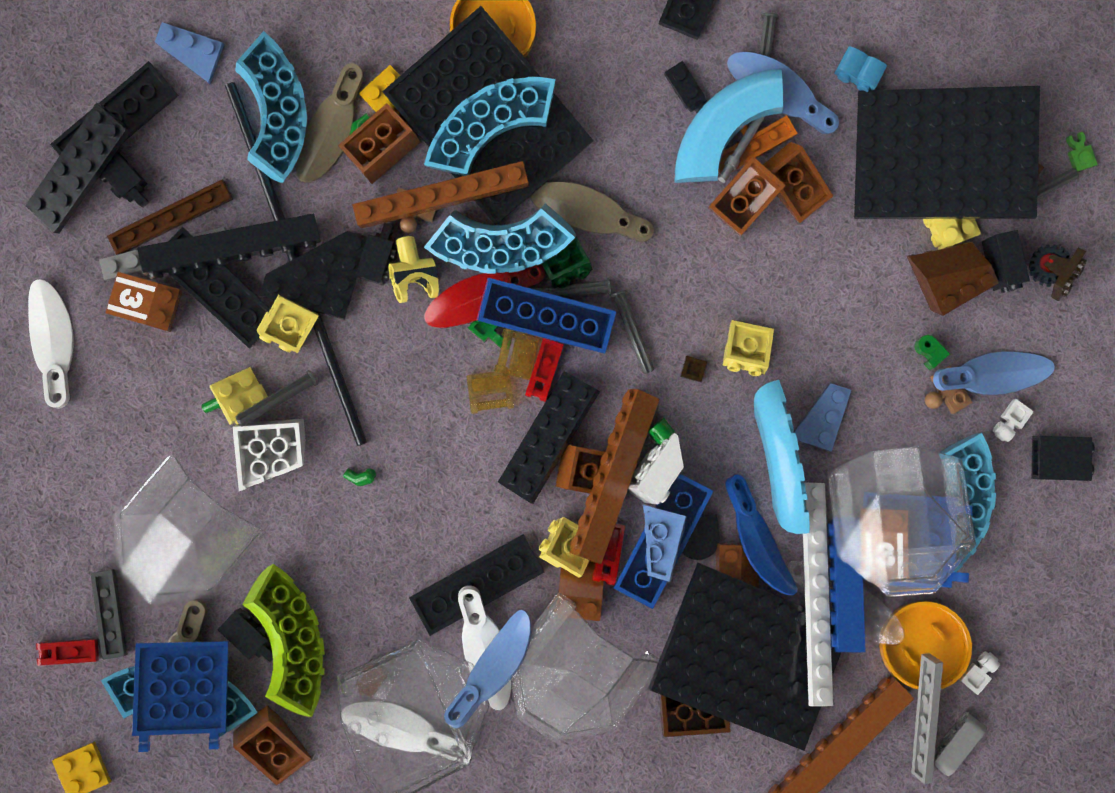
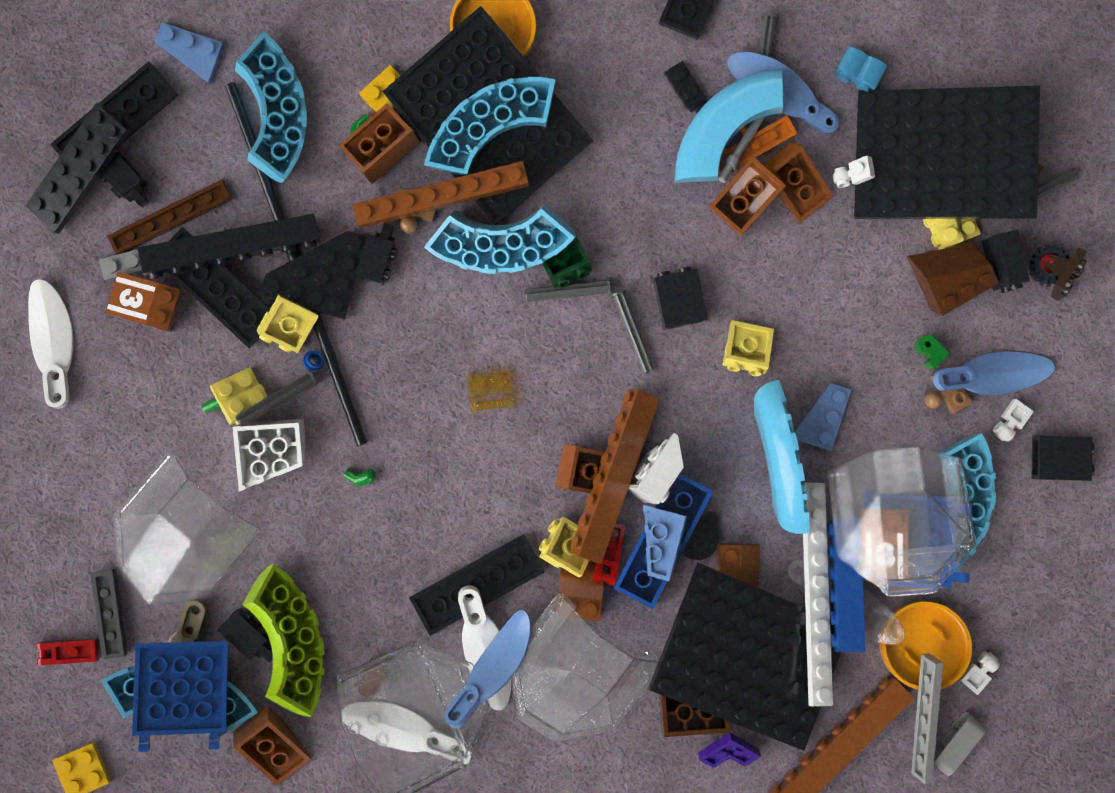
dark tan plant [296,63,364,183] -> none
light yellow connector [388,236,439,303] -> none
red plant [425,264,545,328] -> none
green plate [468,320,506,348] -> none
blue brick [477,278,616,354] -> none
clear yellow plate [494,329,539,380] -> none
black plate [498,371,600,504] -> none
red plate [525,338,564,402] -> none
dark tan plant [531,182,654,242] -> none
green leg [648,418,675,446] -> none
dark brown plate [680,356,707,383] -> none
blue plant [725,475,798,595] -> none
bright green plate [1066,132,1098,172] -> none
none -> blue plate [302,351,324,372]
none -> black brick [653,266,708,330]
none -> dark purple plate [698,733,761,768]
none -> white plate [833,156,875,188]

